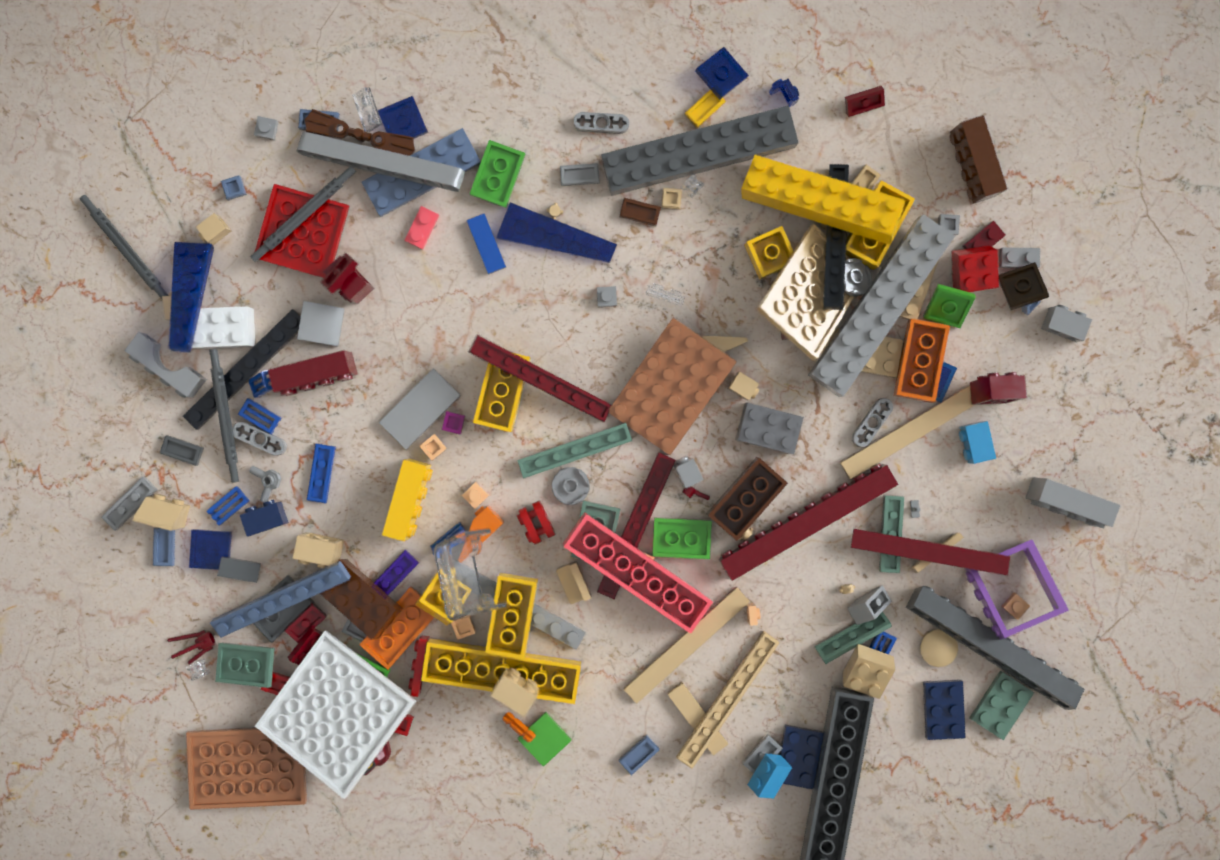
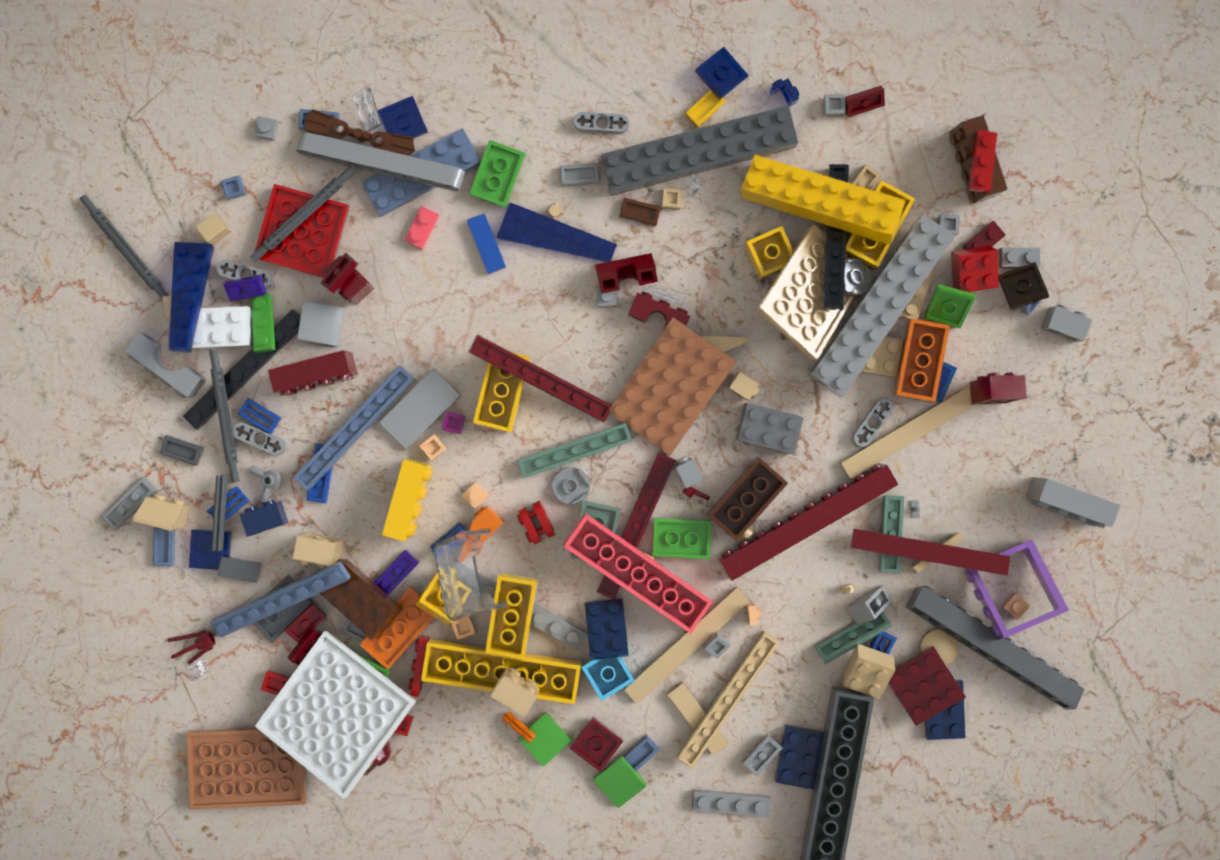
sand green plate [215,642,275,688] -> none
blue tile [248,370,273,398] -> none
tan panel [556,561,591,605] -> none
dark azure brick [747,753,792,799] -> none
dark azure brick [959,421,996,464] -> none
sand green plate [970,671,1034,741] -> none
none -> dark grey axle [211,475,228,551]
none -> light grey beam [217,260,274,289]
none -> dark purple plate [223,274,267,302]
none -> bright green plate [251,293,275,353]
none -> sand blue plate [293,366,415,491]
none -> dark red plate [570,717,623,771]
none -> medium azure brick [581,657,635,701]
none -> dark blue plate [585,599,629,660]
none -> bright green tile [593,755,647,808]
none -> dark red arch [595,253,658,294]
none -> dark red arch [628,292,690,331]
none -> light grey plate [692,789,770,817]
none -> light grey plate [703,632,730,659]
none -> light grey plate [824,94,845,116]
none -> dark red plate [889,646,966,726]
none -> red plate [969,130,998,193]

